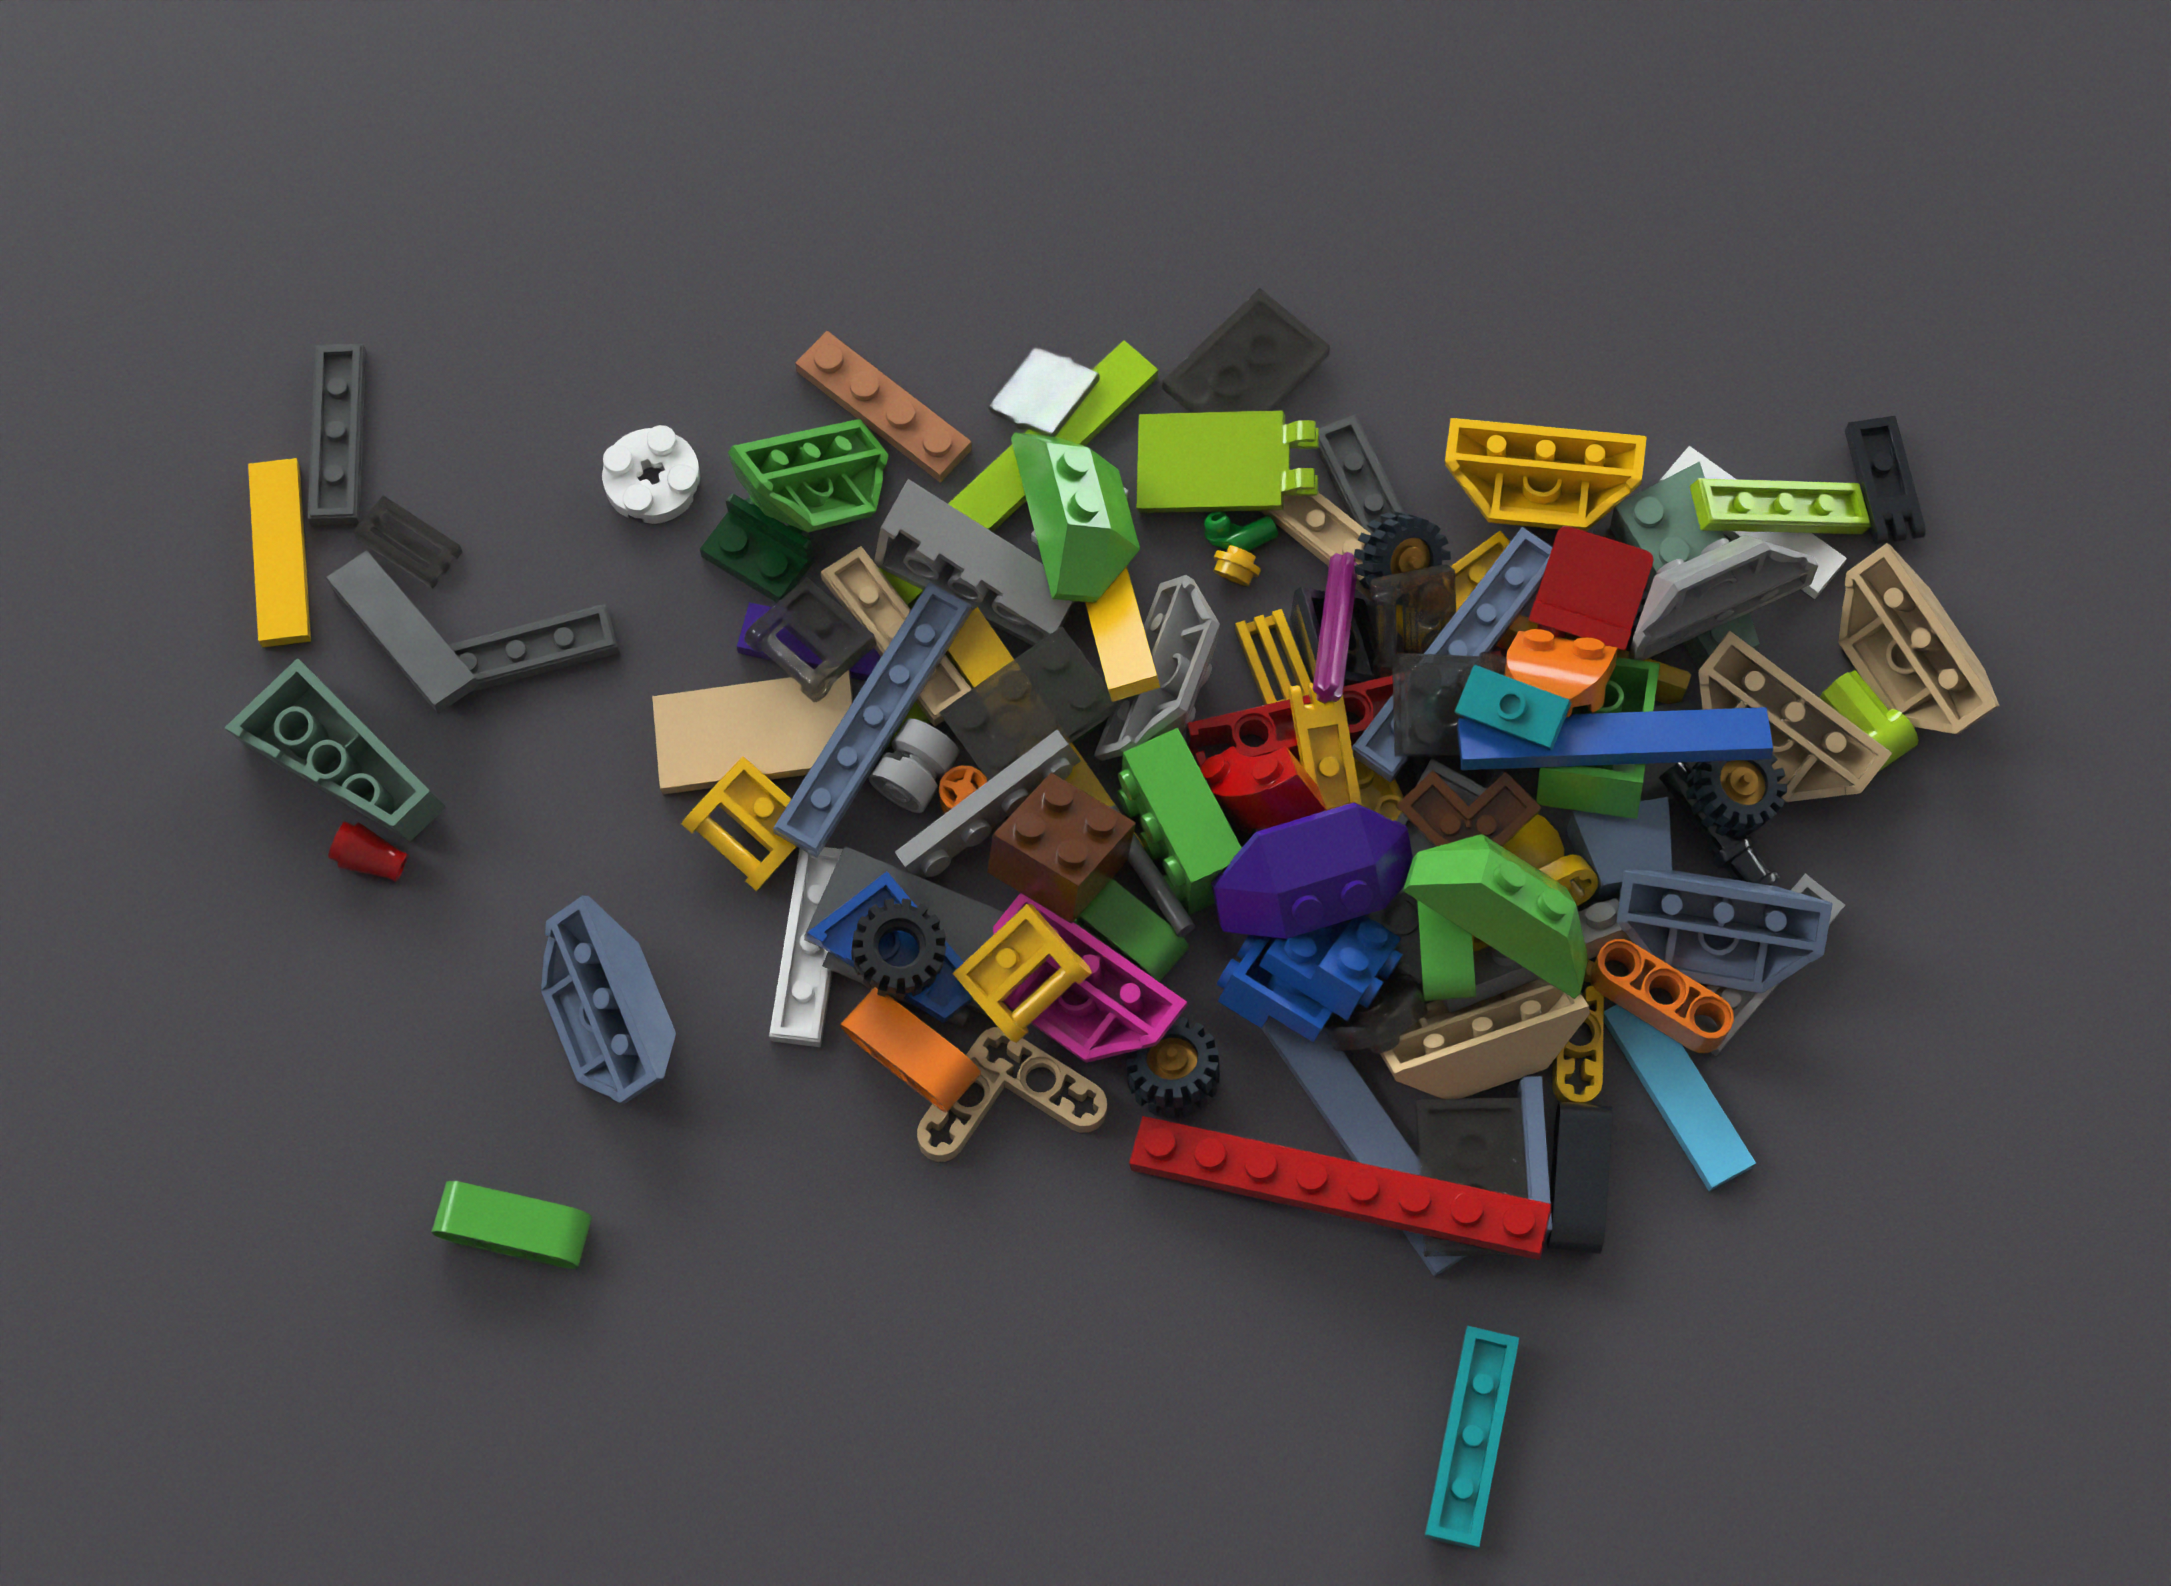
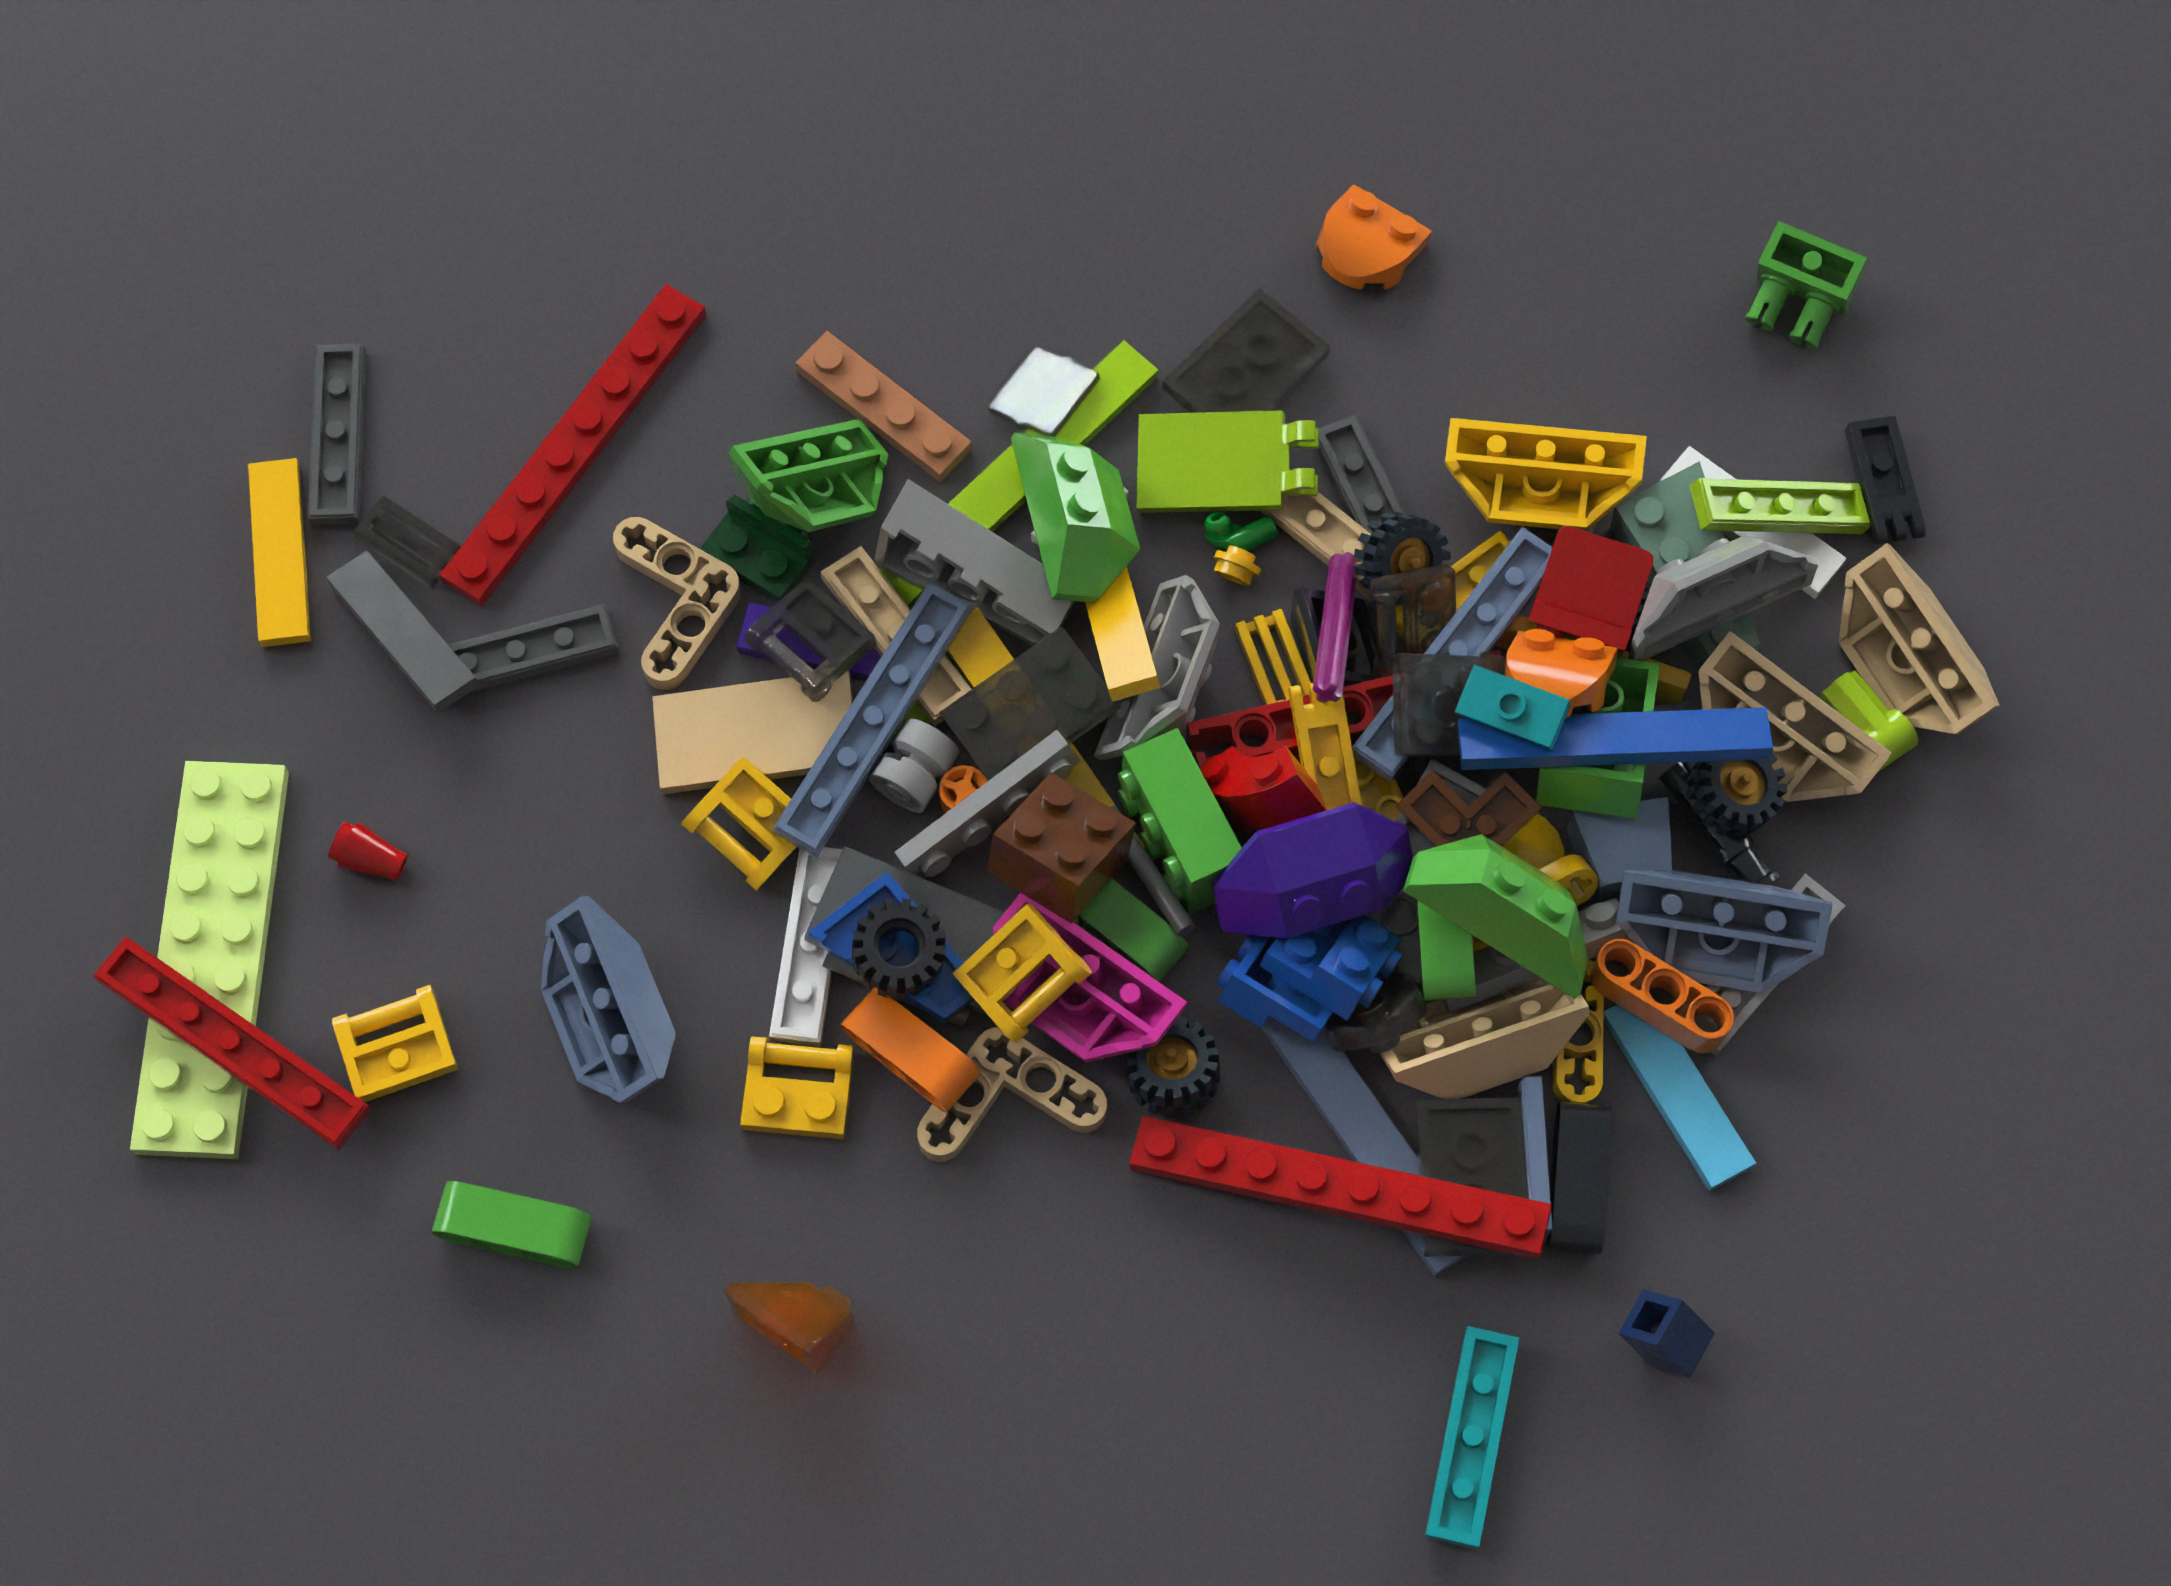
sand green wedge [225,658,446,842] -> none
white plate [602,425,701,524] -> none
none -> red tile [93,936,371,1151]
none -> yellowish green plate [130,761,289,1159]
none -> yellow plate [332,984,459,1102]
none -> red plate [439,284,706,607]
none -> tan beam [613,517,741,690]
none -> clear orange slope [723,1282,855,1374]
none -> yellow plate [740,1036,855,1140]
none -> orange slope [1315,184,1433,290]
none -> dark blue brick [1618,1289,1715,1378]
none -> bright green brick [1745,221,1867,350]

